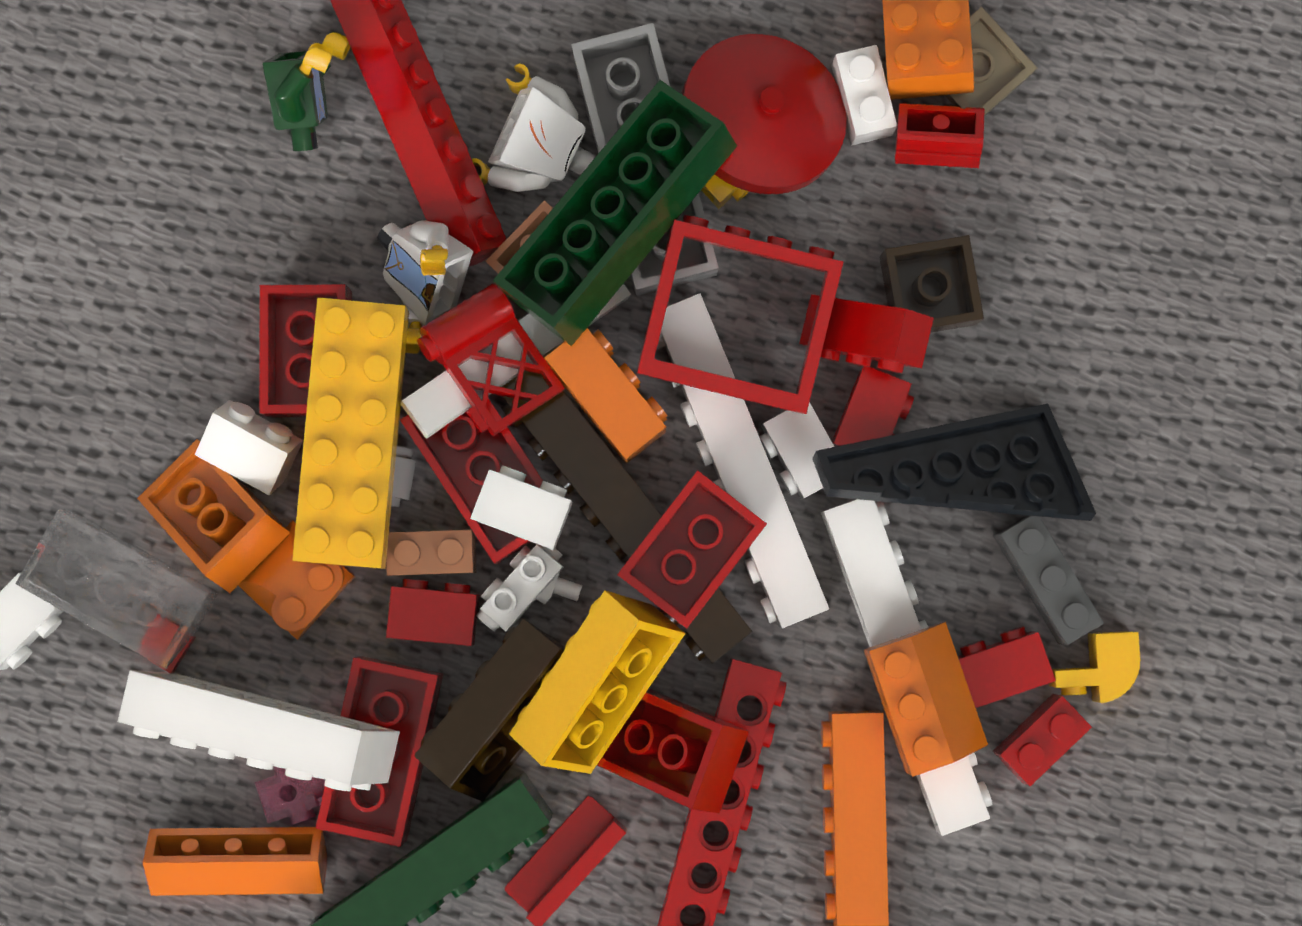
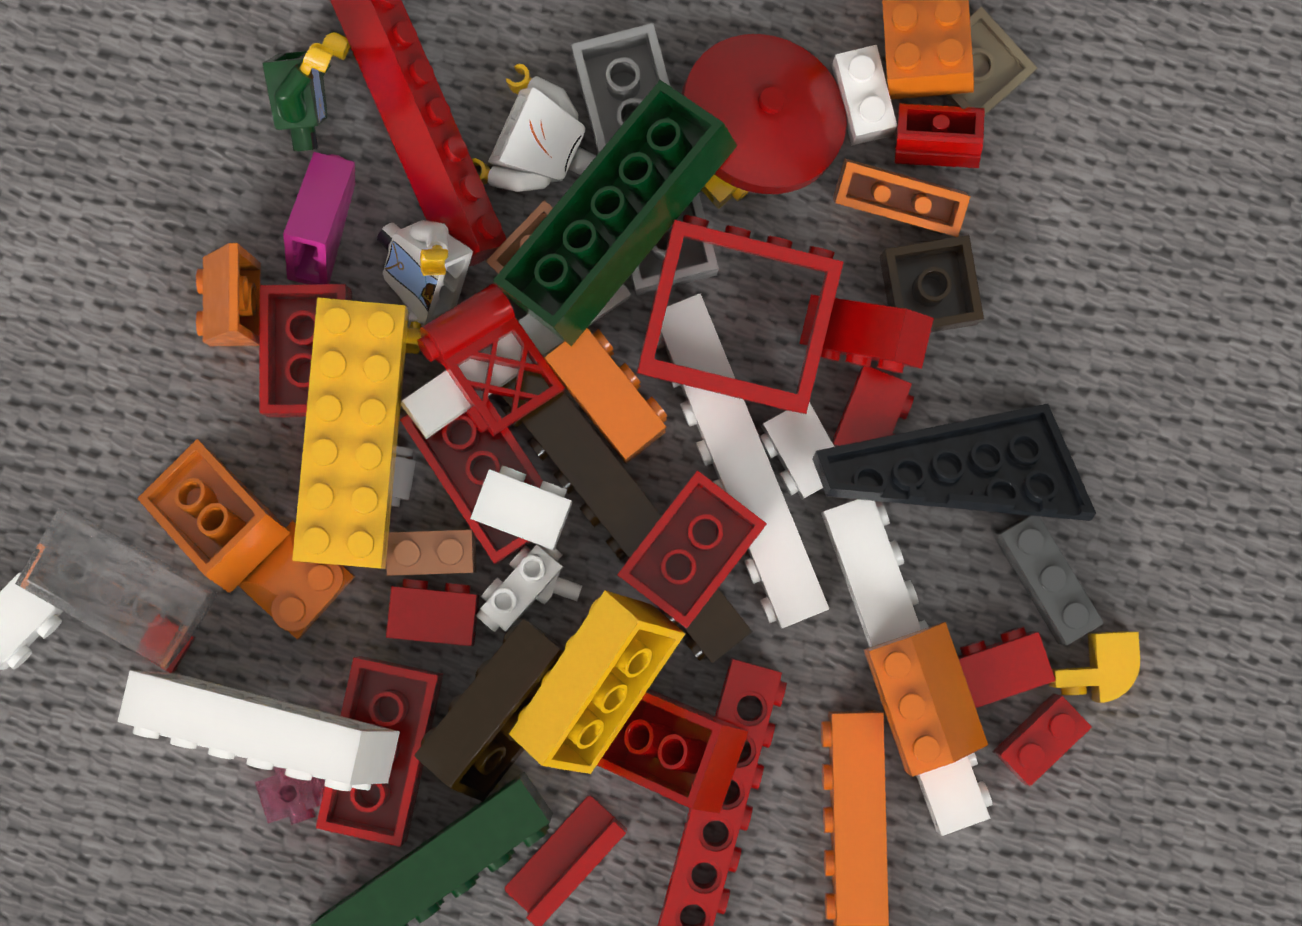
orange brick [143,827,327,896] -> none
white brick [195,400,303,495] -> none
none -> orange slope [196,243,261,346]
none -> dark pink slope [283,152,355,285]
none -> orange brick [833,158,971,237]

